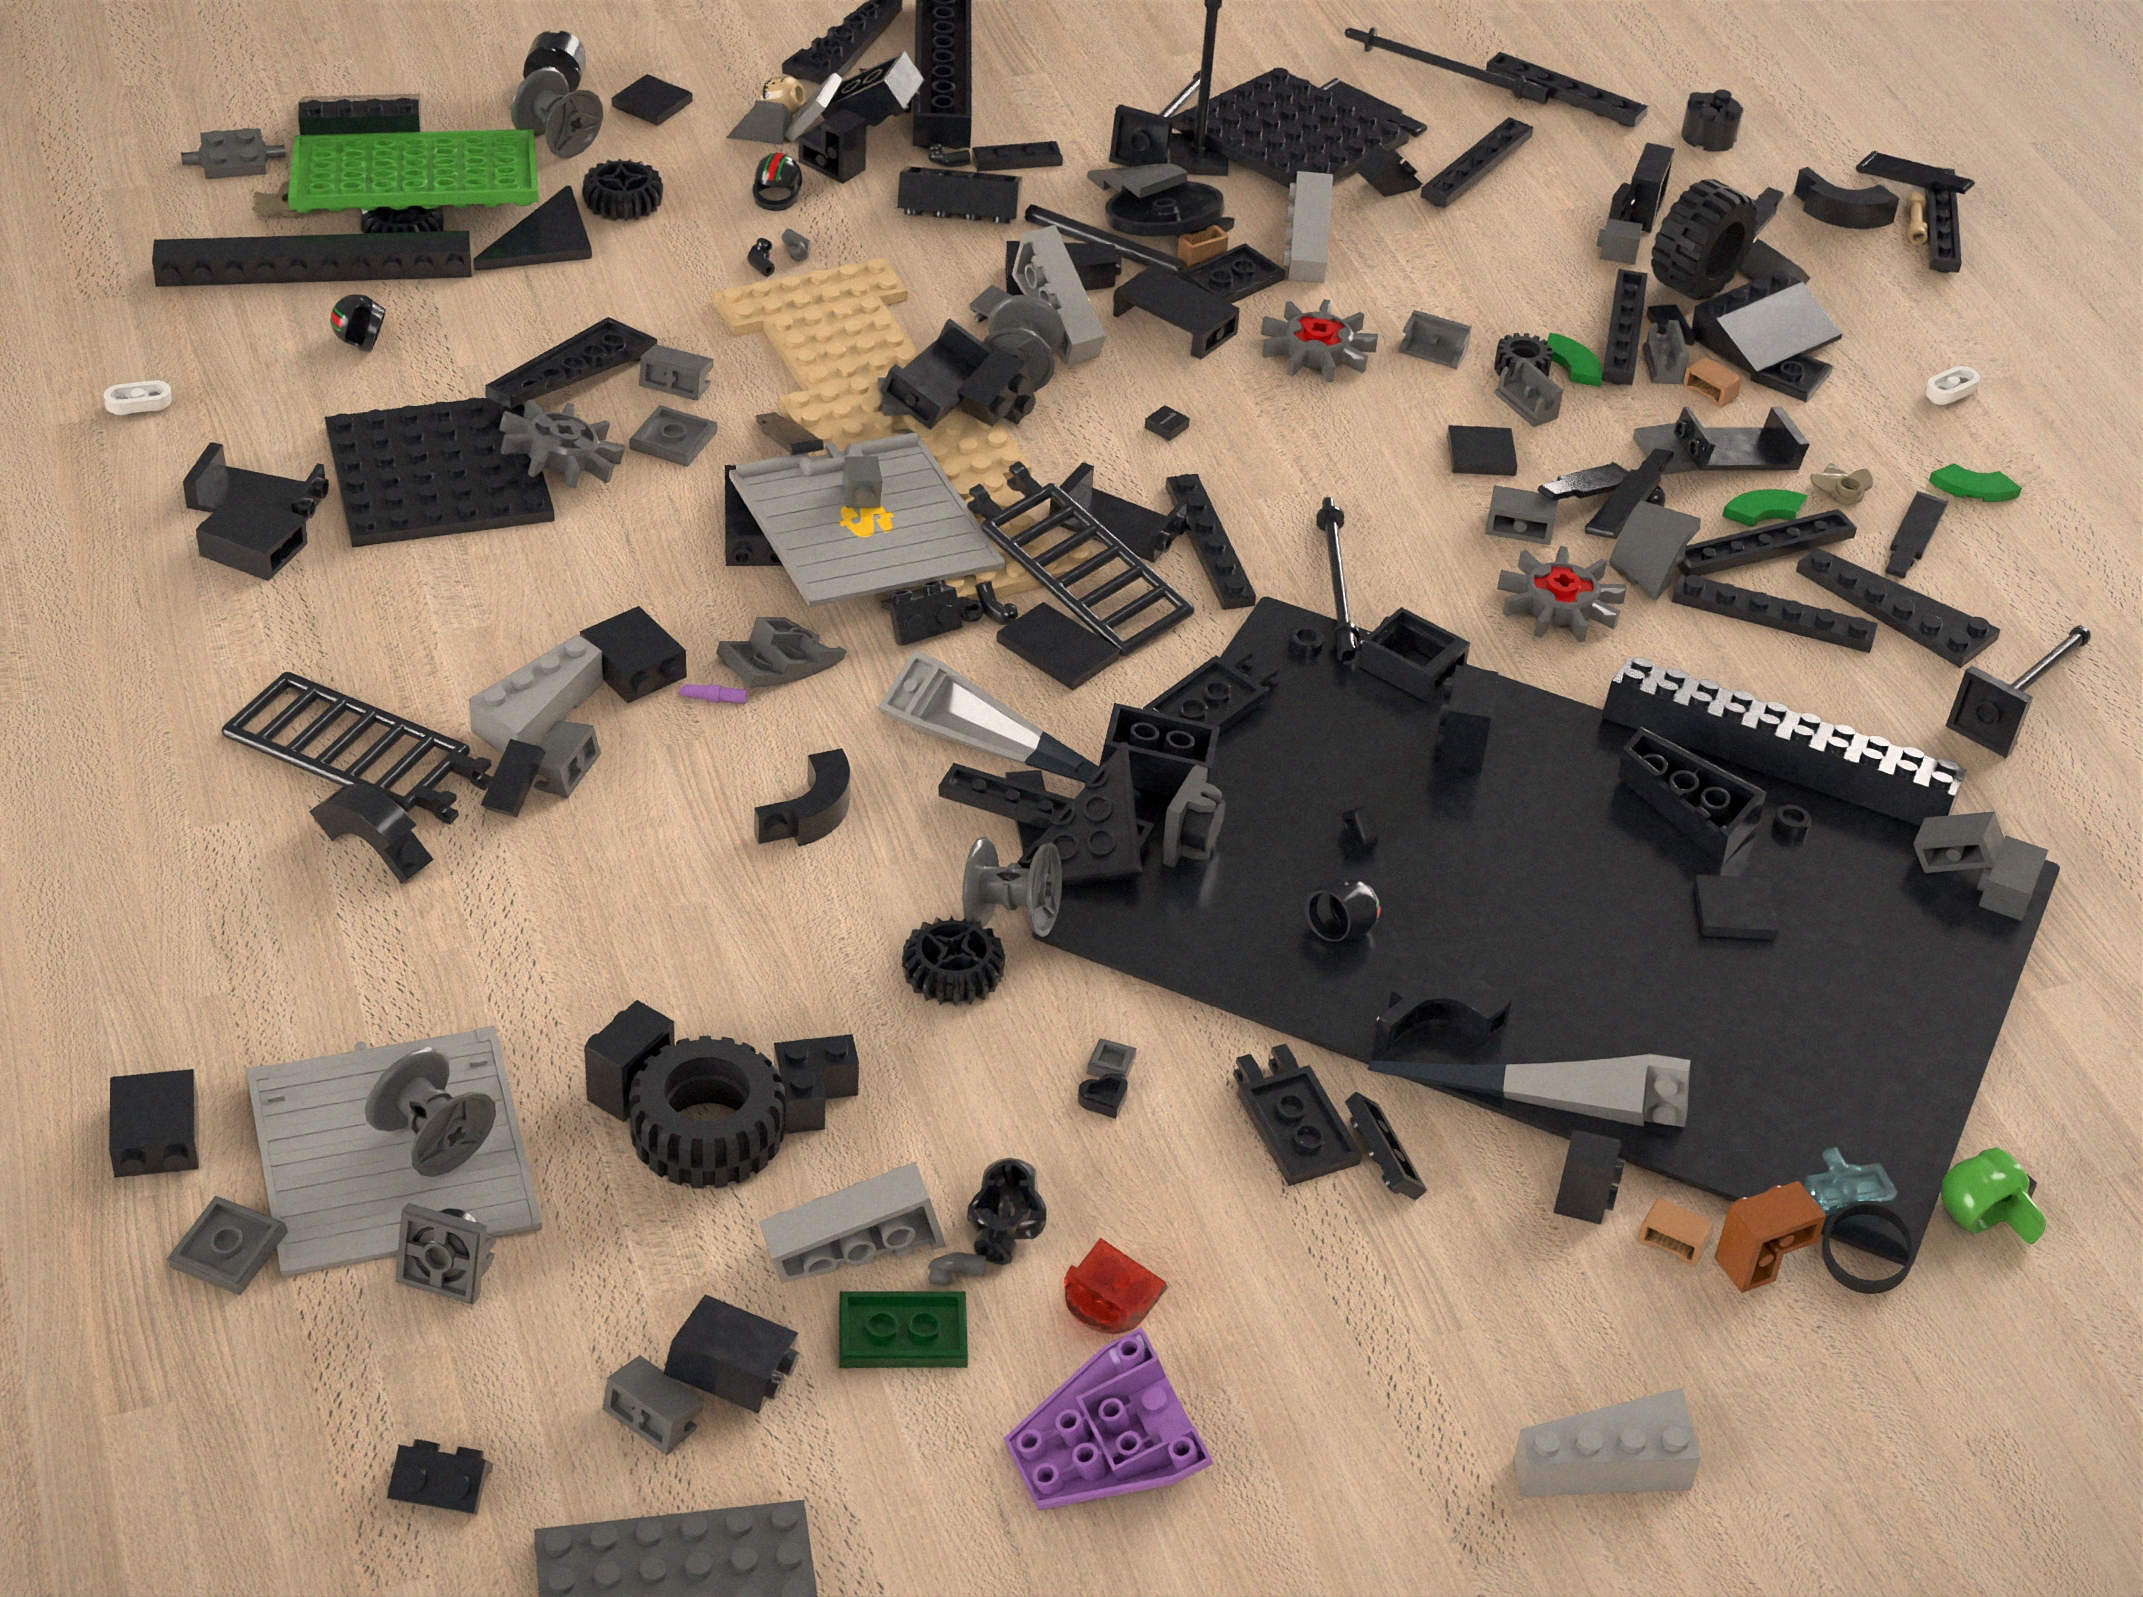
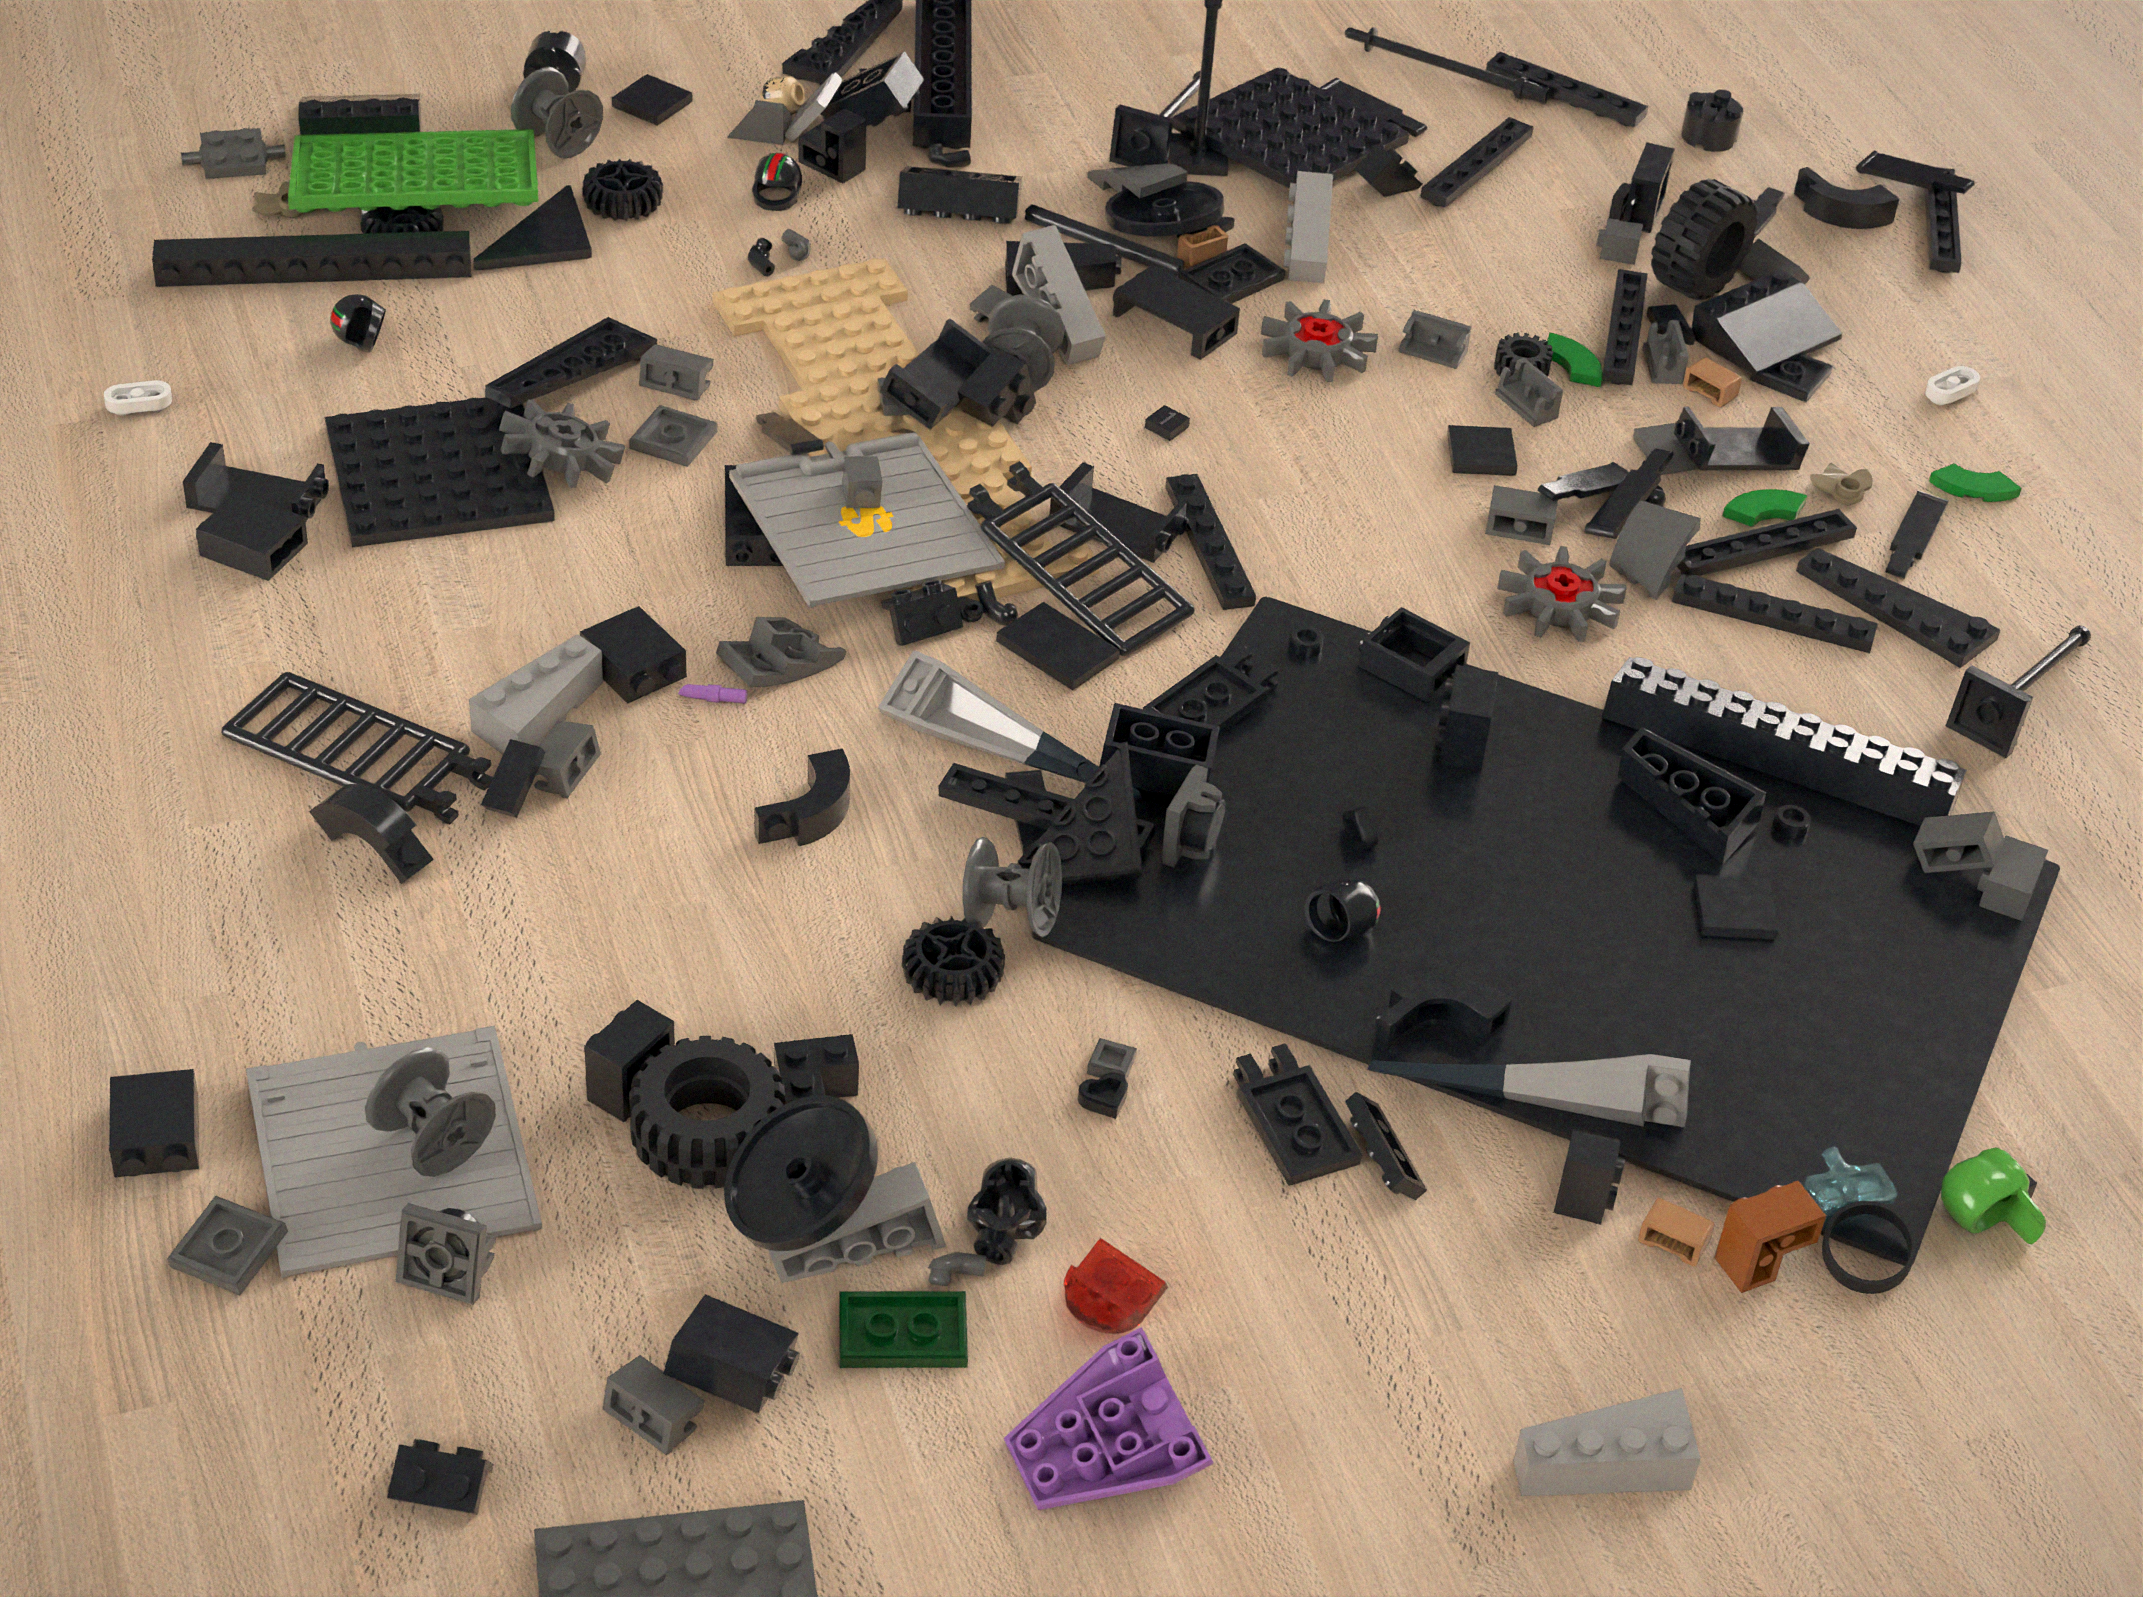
black tile [971,141,1063,172] -> none
black bar [1316,497,1360,665] -> none
tan bar [1906,192,1928,244] -> none
none -> black dish [724,1095,878,1251]

